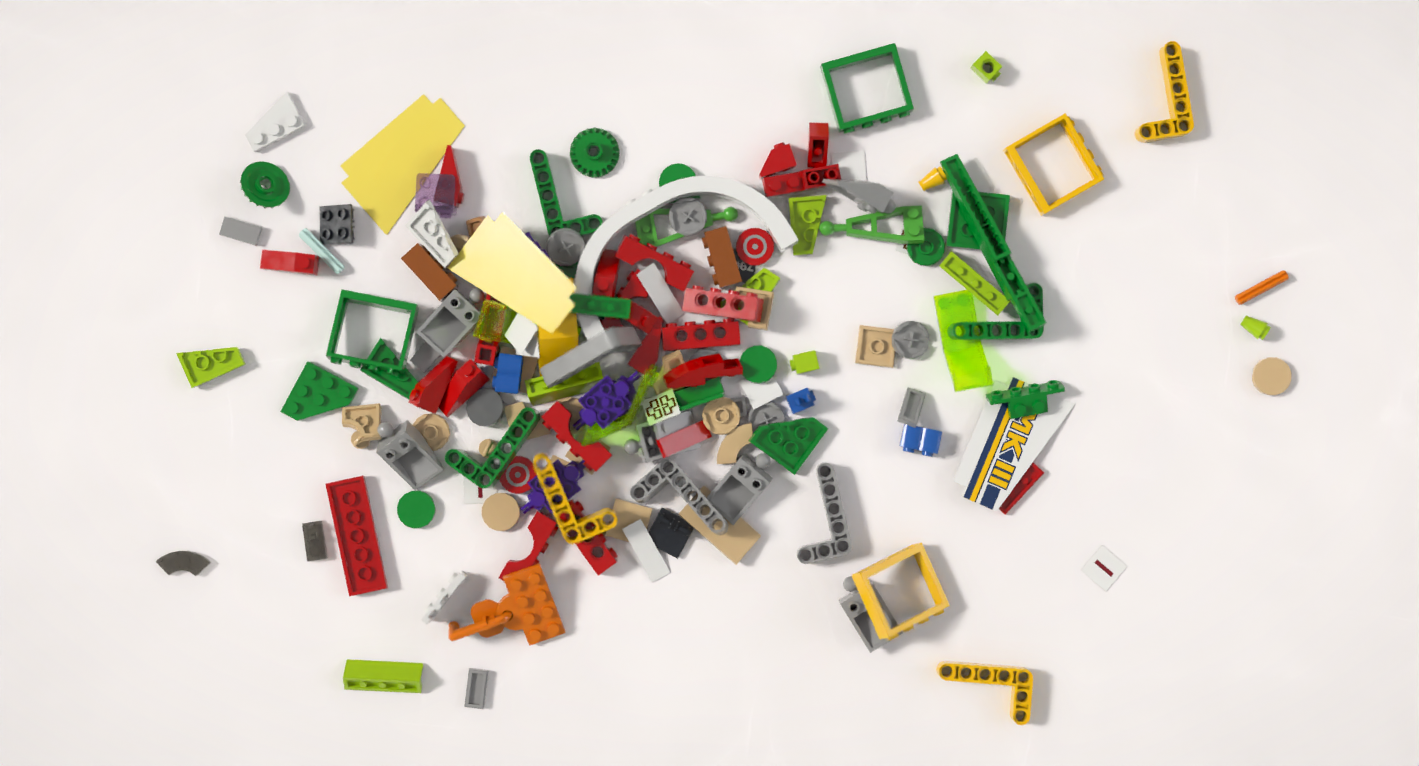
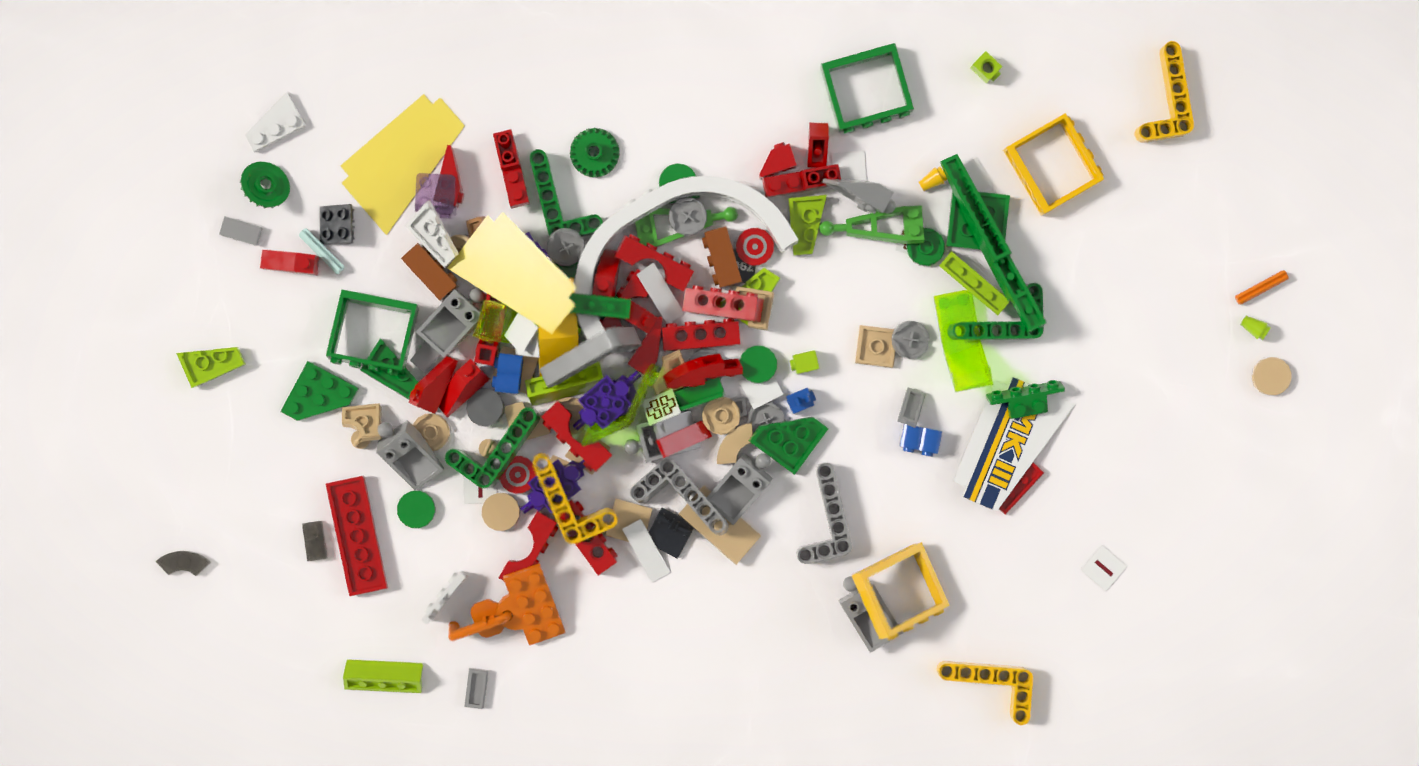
none -> red slope [493,129,530,209]

